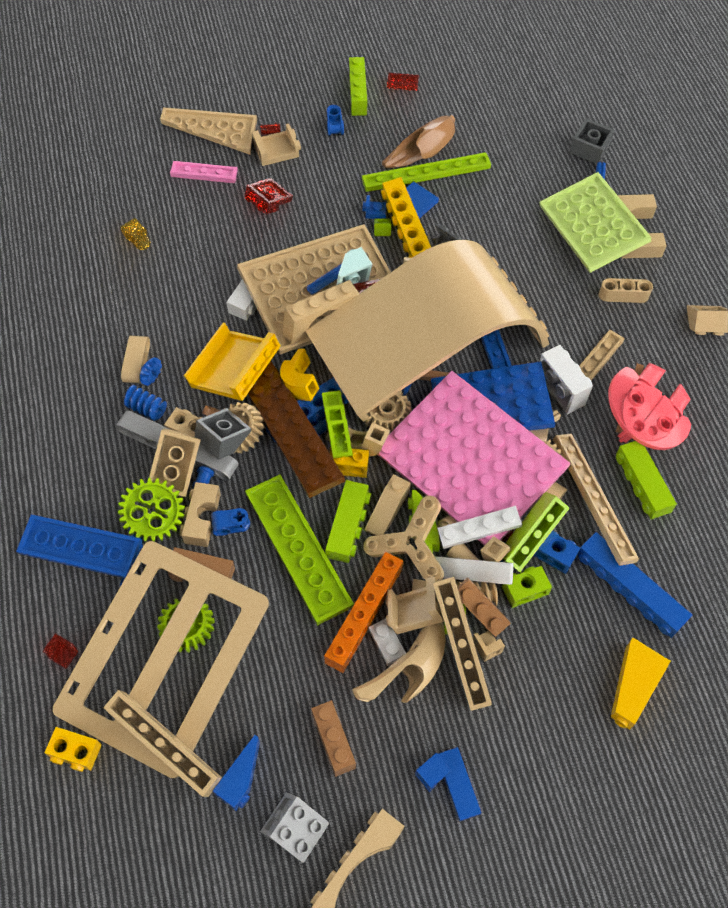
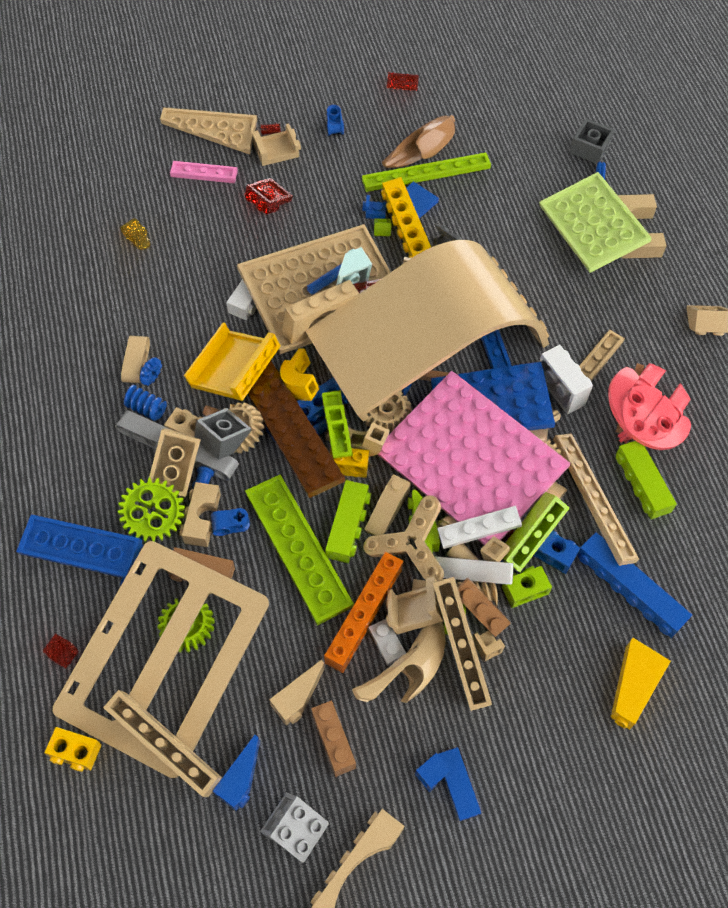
lime brick [349,57,367,116] -> none
tan beam [599,278,653,303] -> none
none -> tan slope [269,660,324,725]

